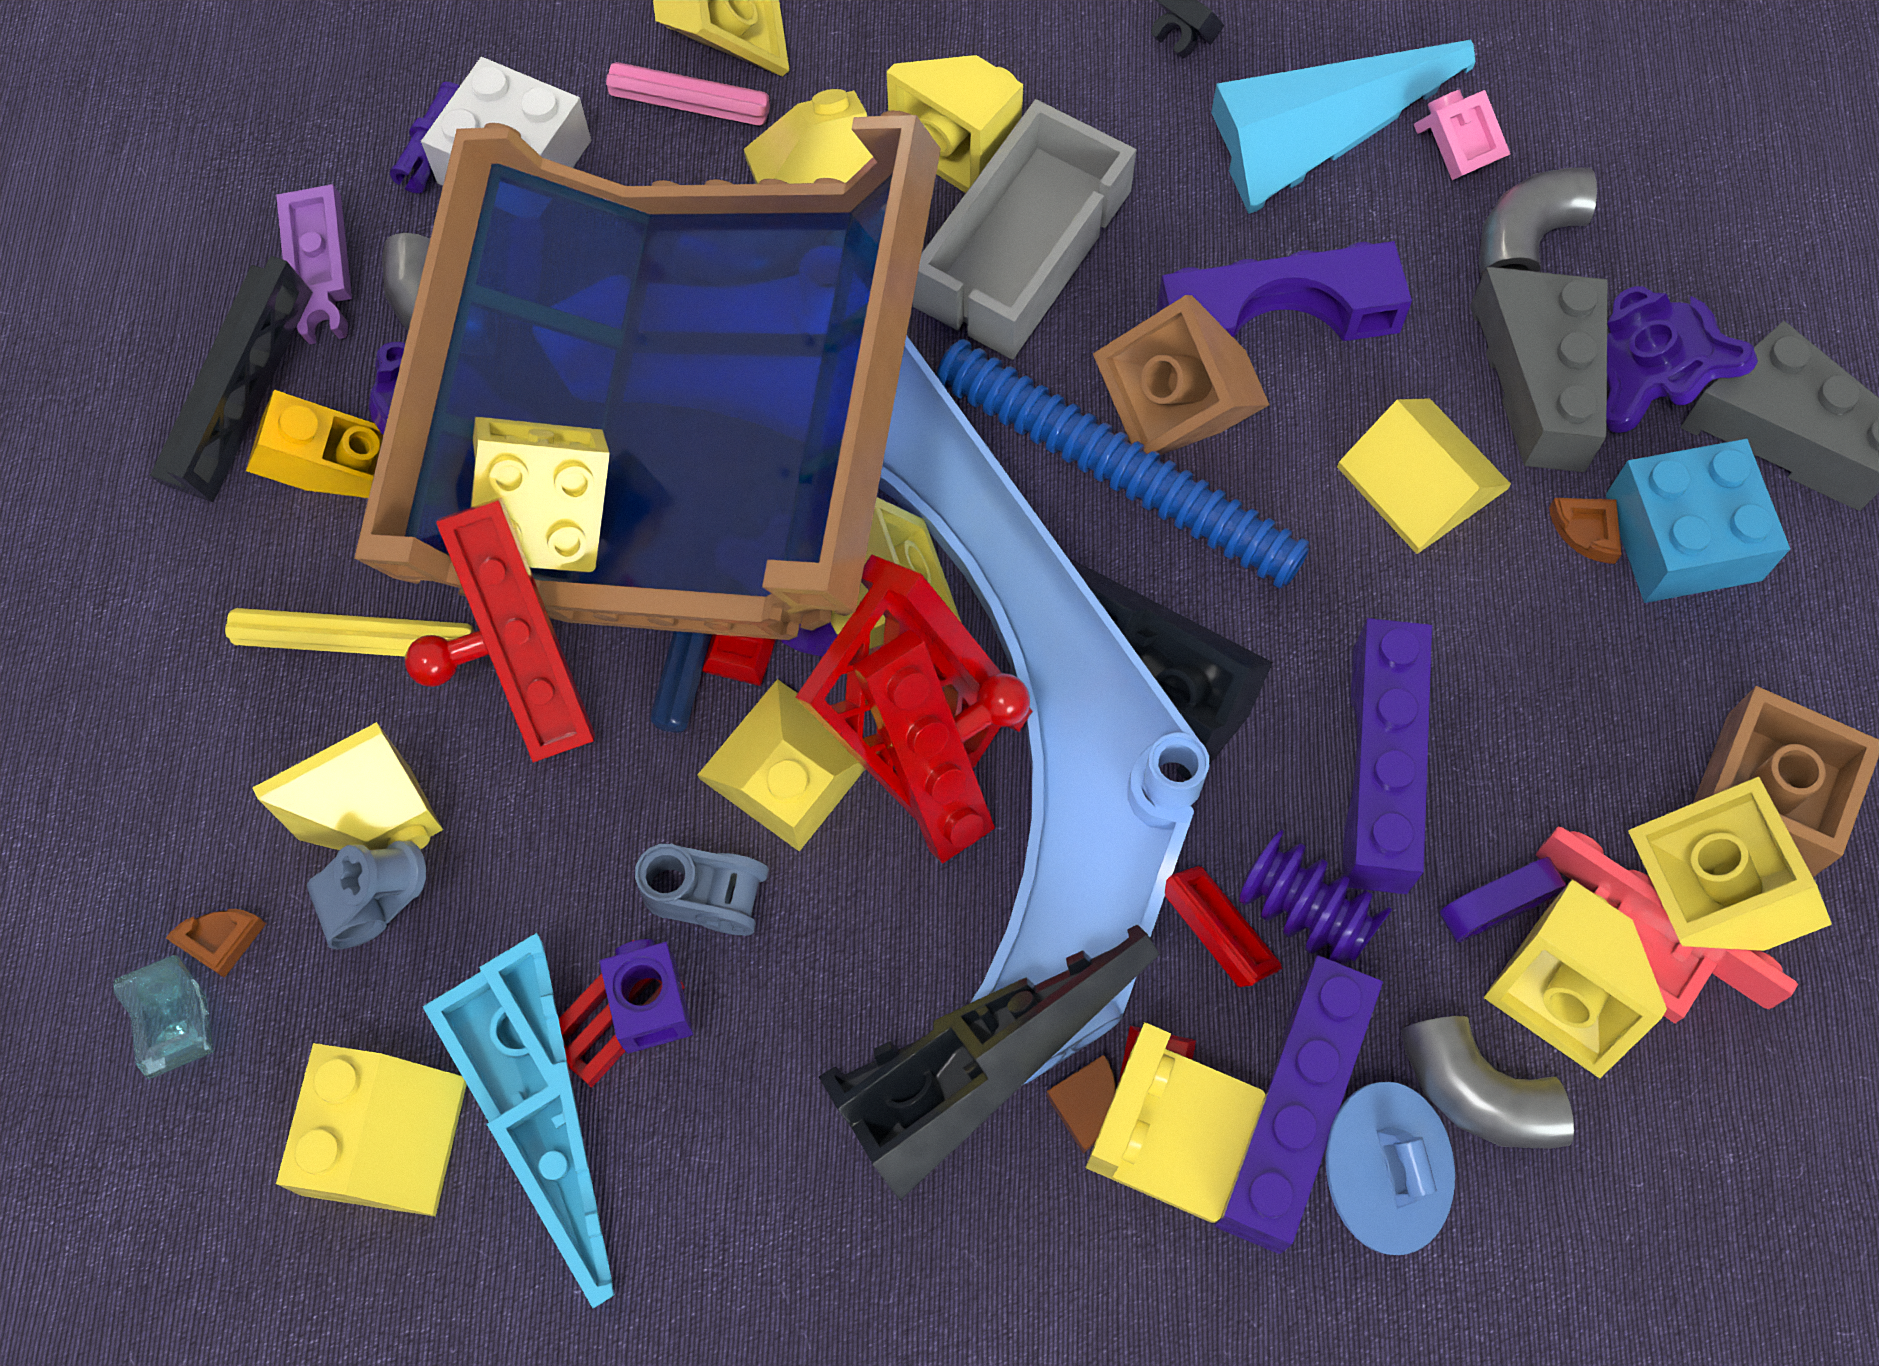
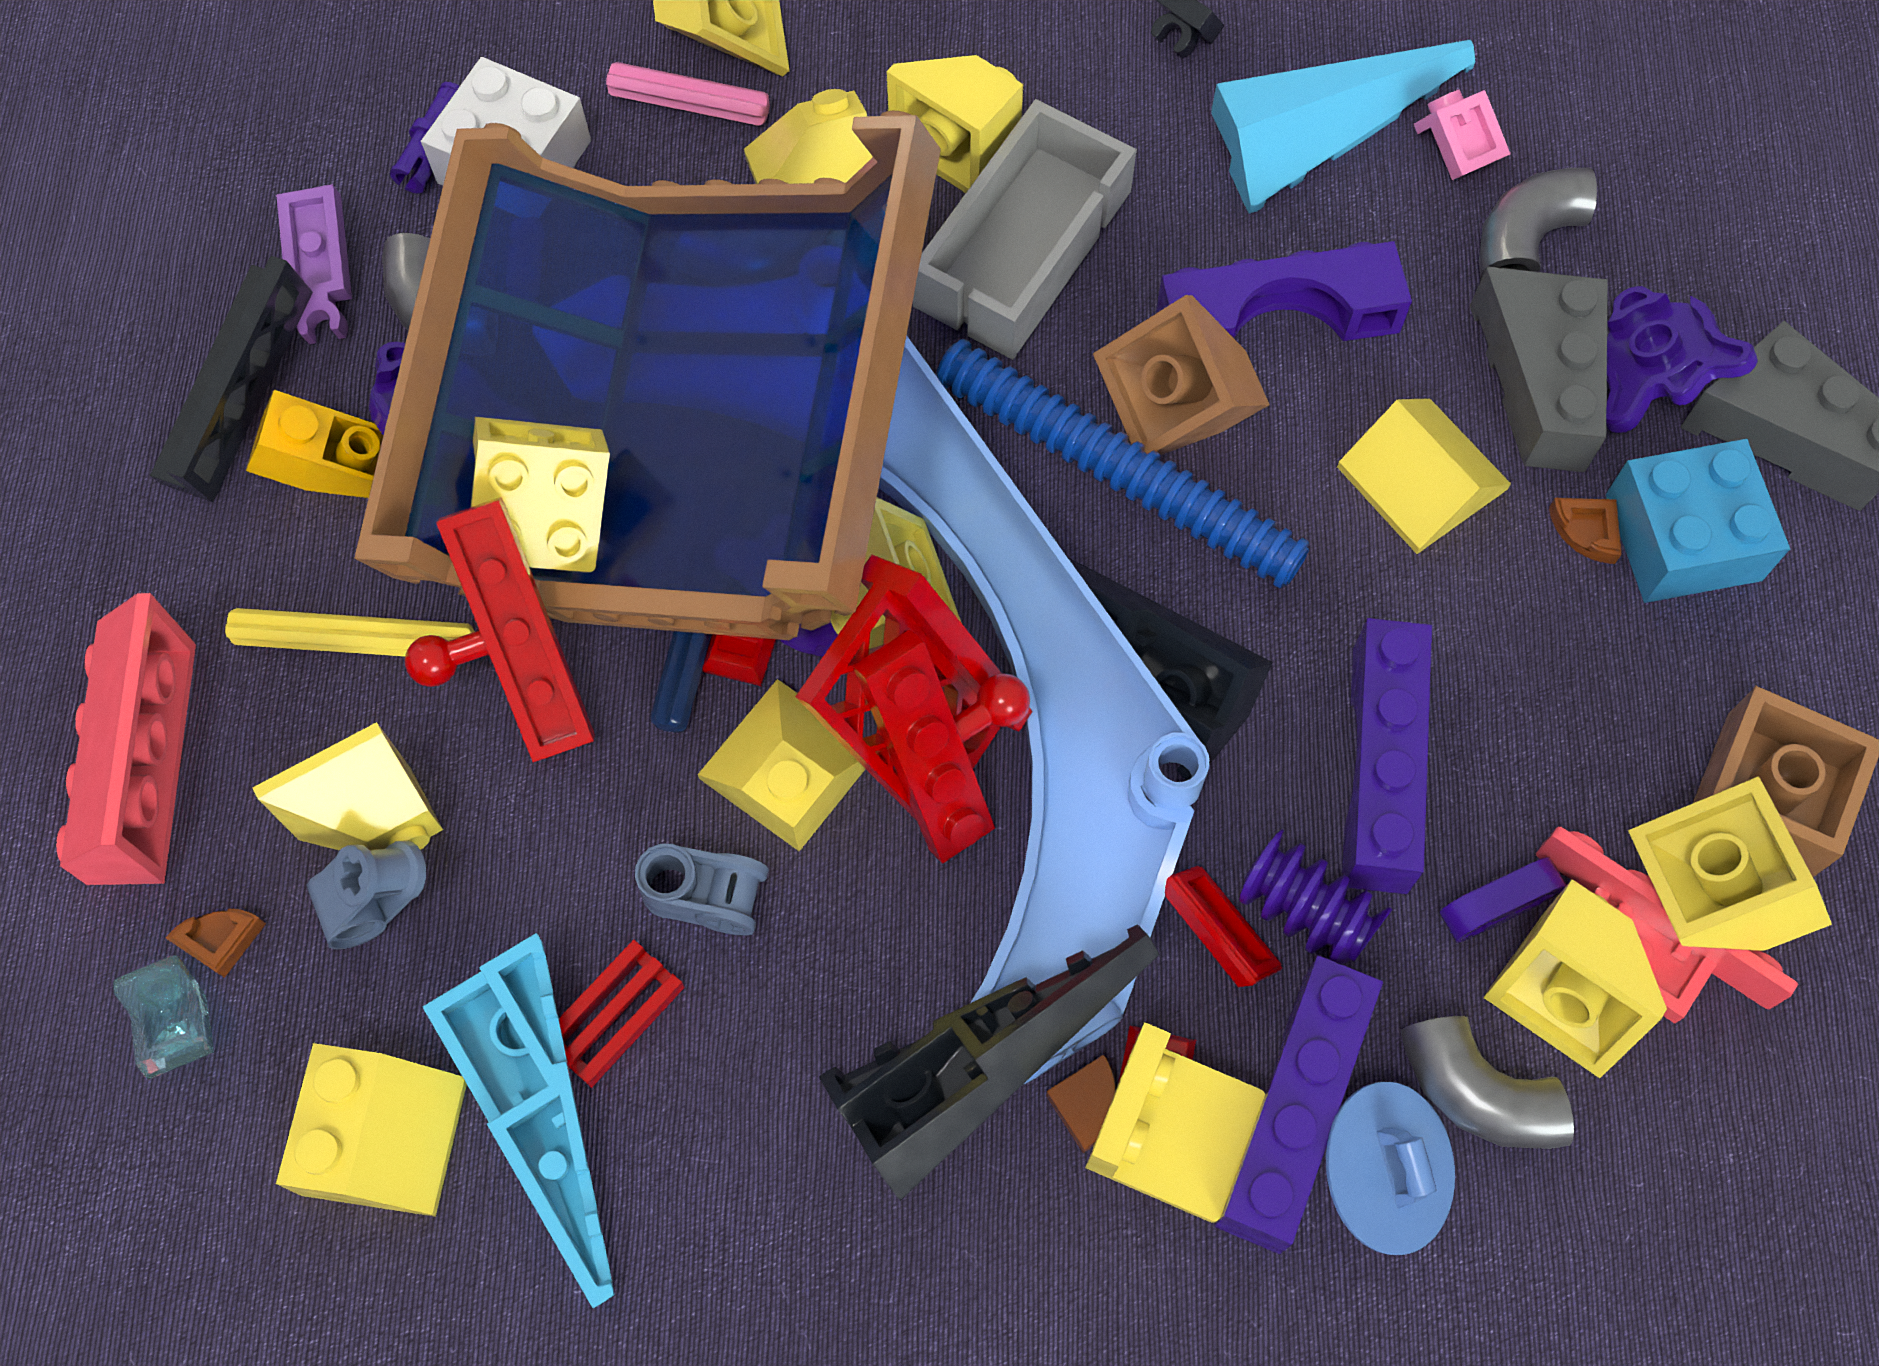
dark purple brick [599,939,694,1054] -> none
none -> coral slope [56,593,196,885]

